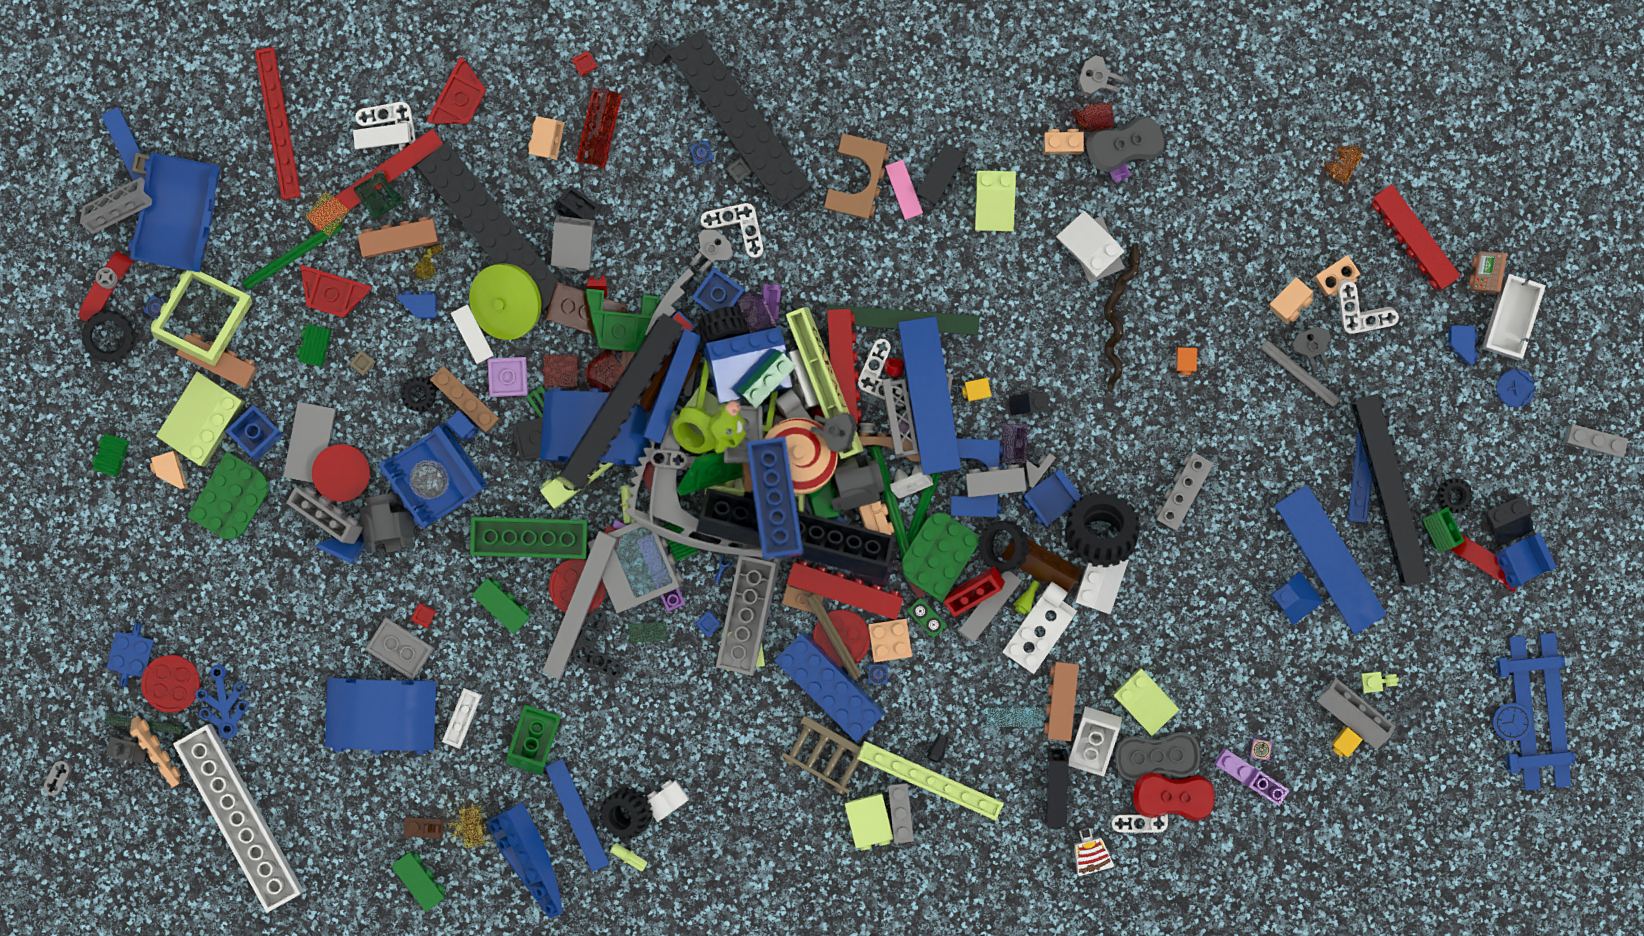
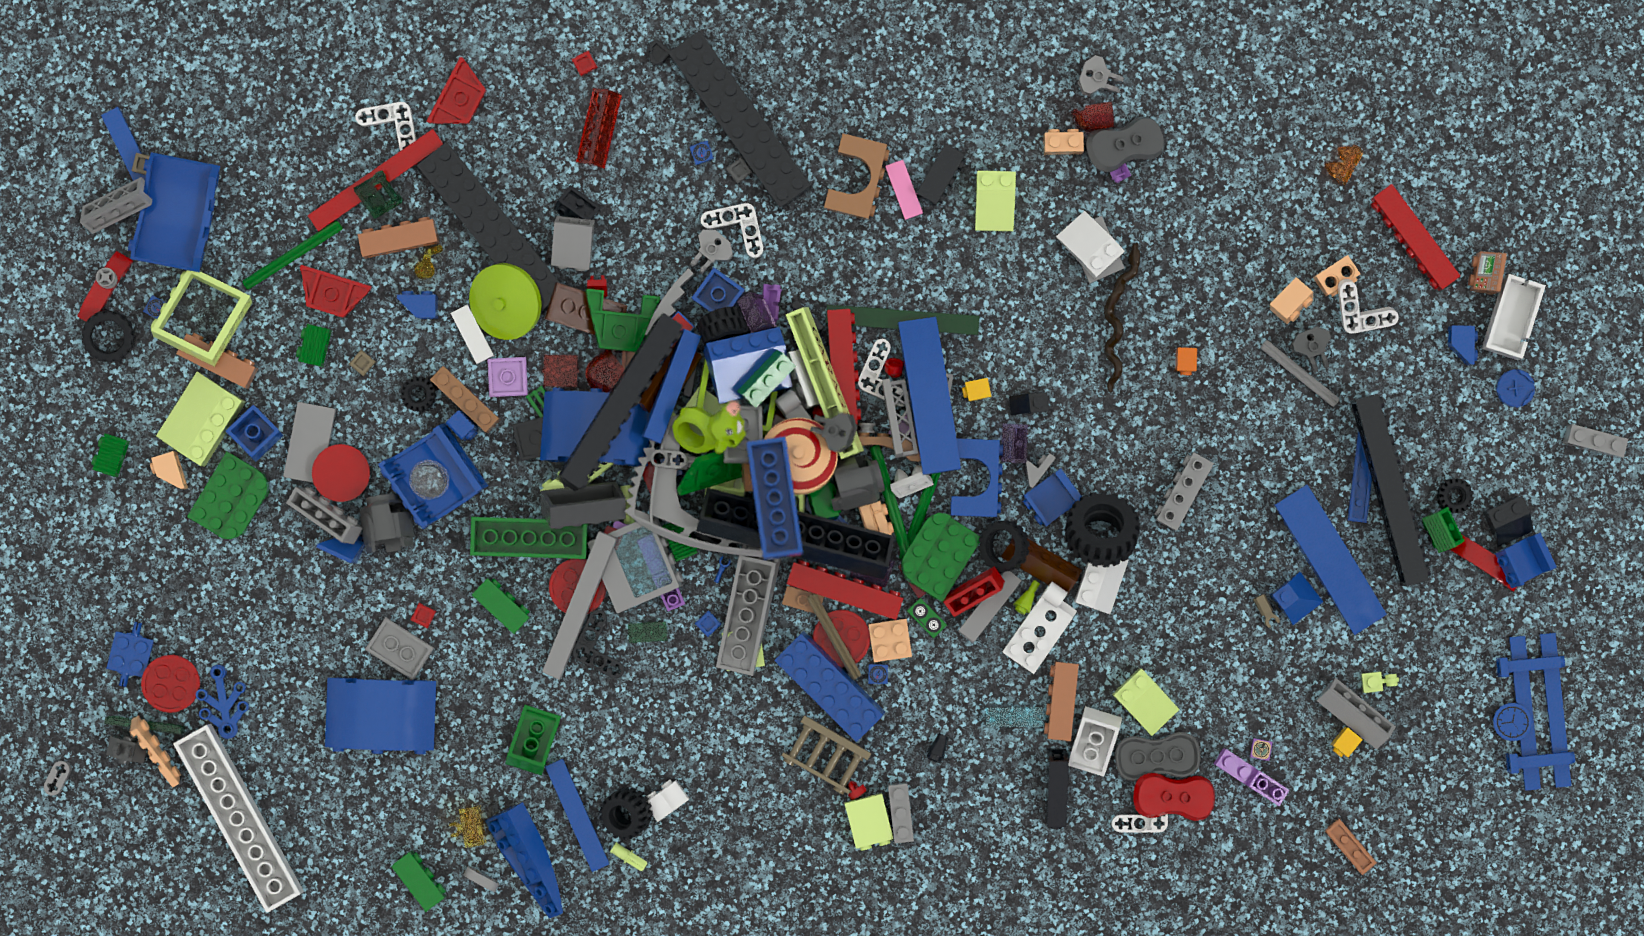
red tile [255,47,302,200] -> none
clear yellow piece [305,191,350,237] -> none
white tile [353,123,411,150] -> none
reddish brown plate [404,817,444,839] -> none
white tile [442,688,482,749] -> none
light nougat brick [528,116,565,160] -> none
yellowish green tile [857,741,1004,820] -> none
light grey brick [965,464,1026,498] -> none
torso [1074,828,1114,876] -> none
none -> light grey beam [463,866,500,892]
none -> dark grey piece [541,481,626,529]
none -> red tile [848,781,867,800]
none -> dark tan bar [1253,593,1280,628]
none -> nougat tile [1324,818,1377,875]

